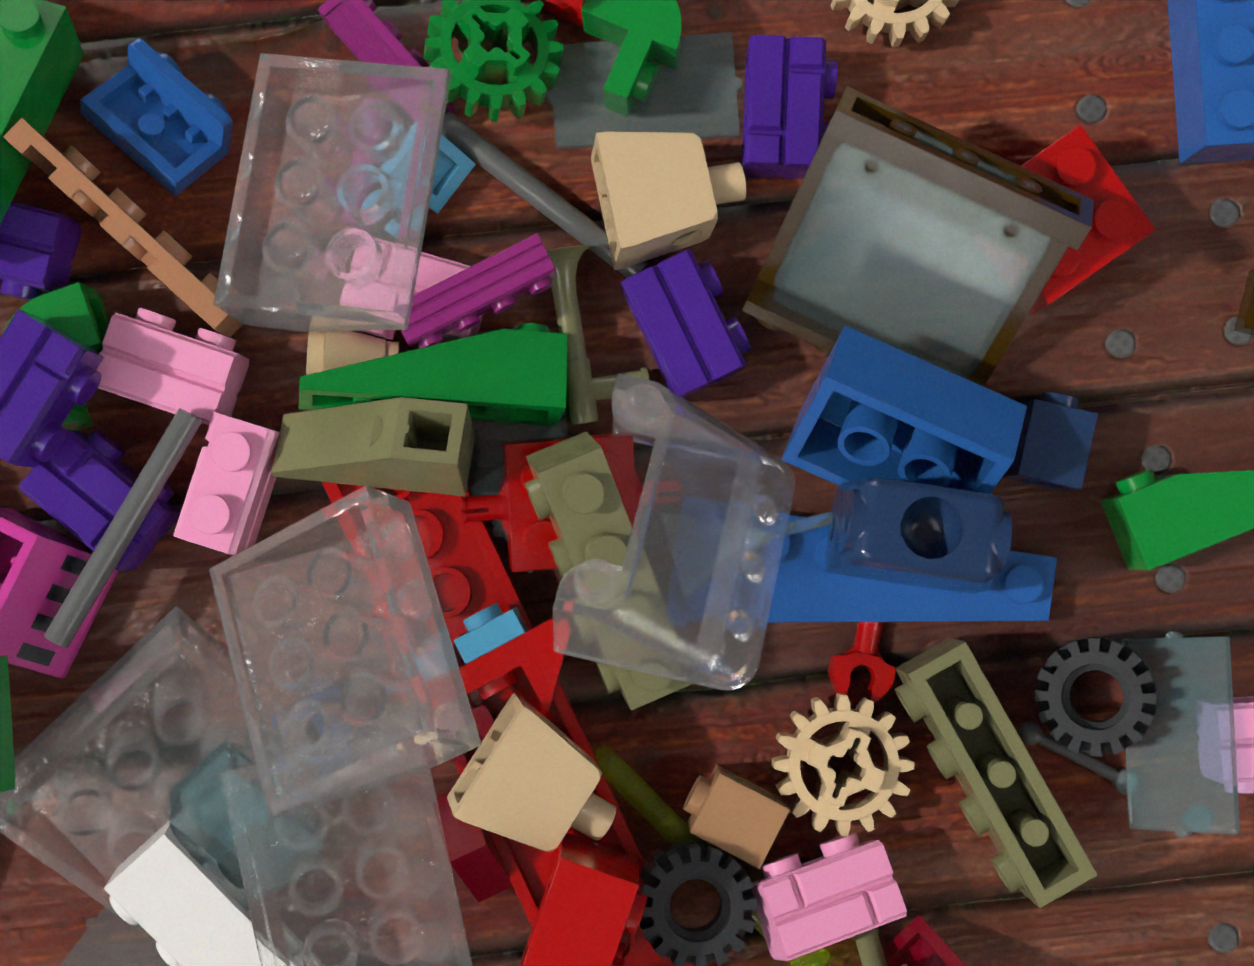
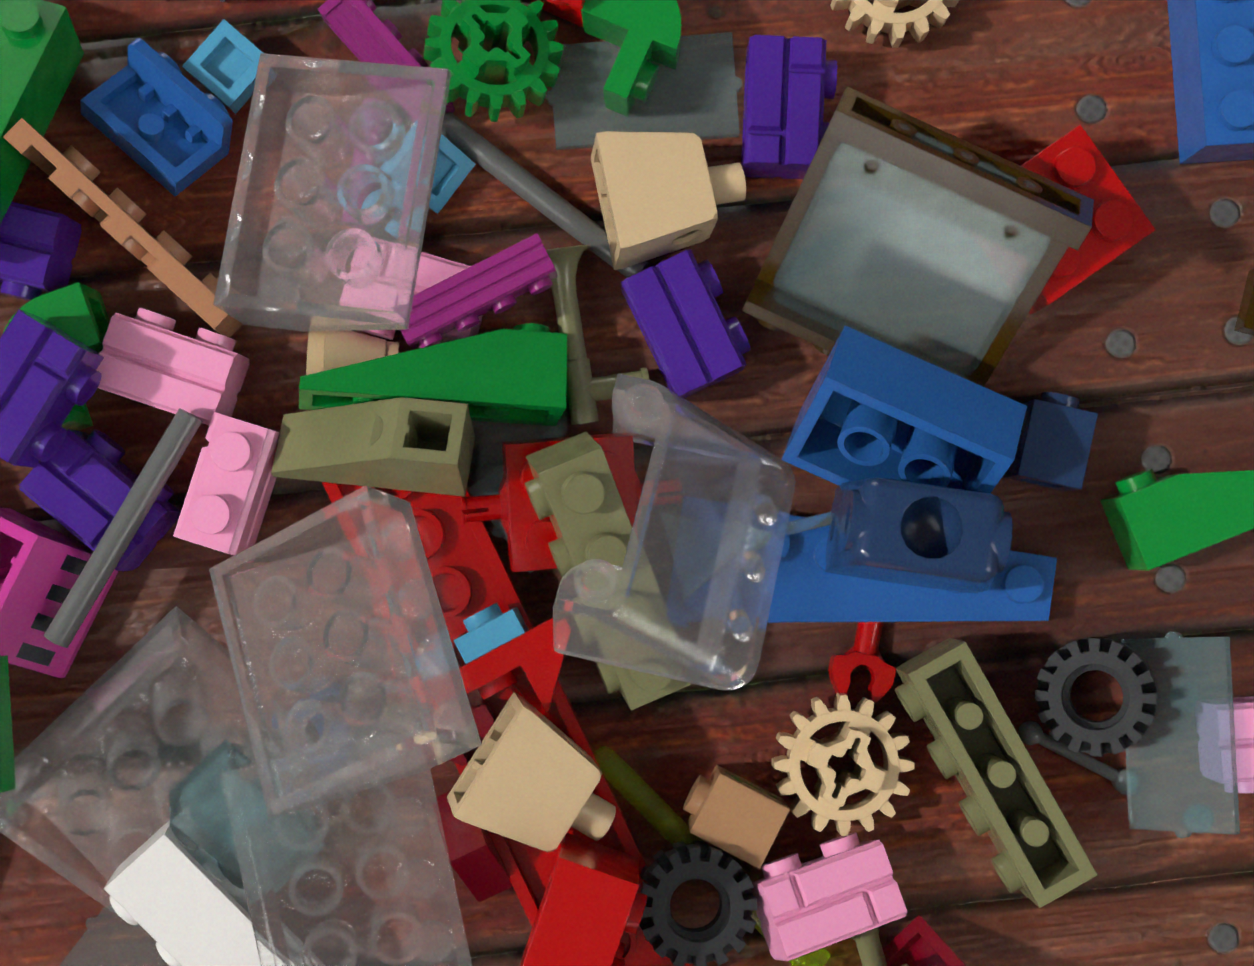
none -> dark azure plate [182,19,277,114]

